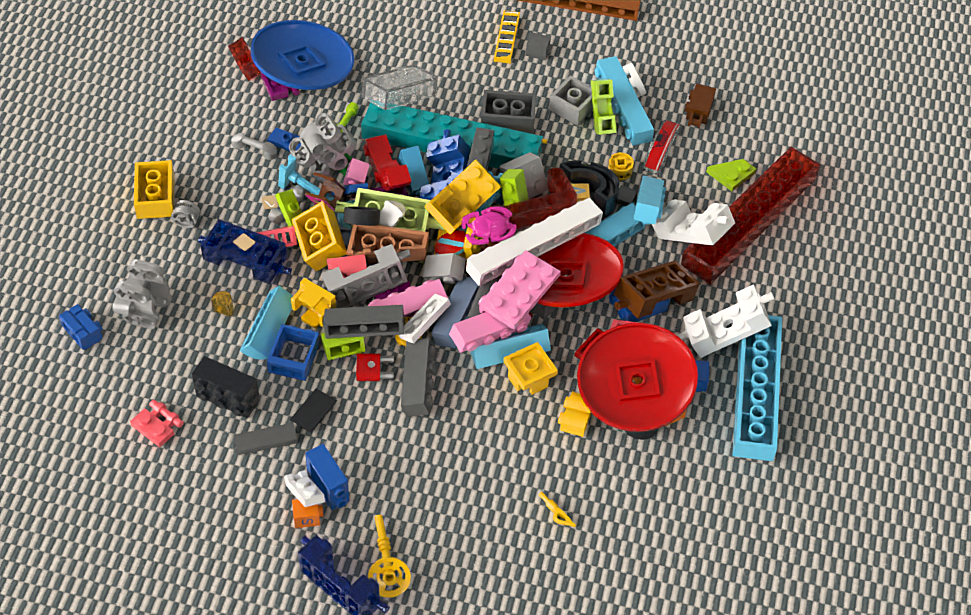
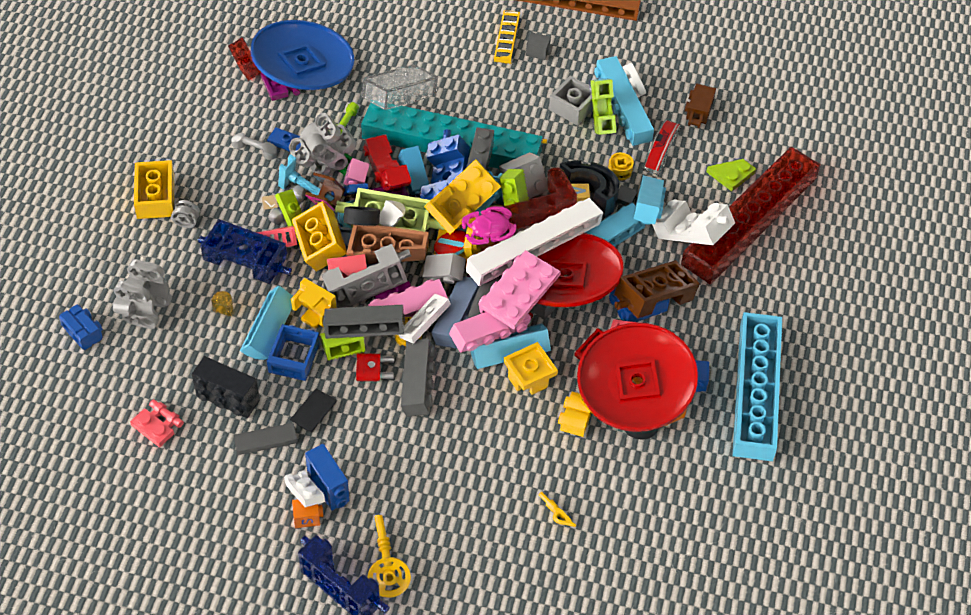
tan sticker [233,233,255,251] -> none
dark grey brick [481,90,536,134] -> none
white brick [677,285,774,358] -> none

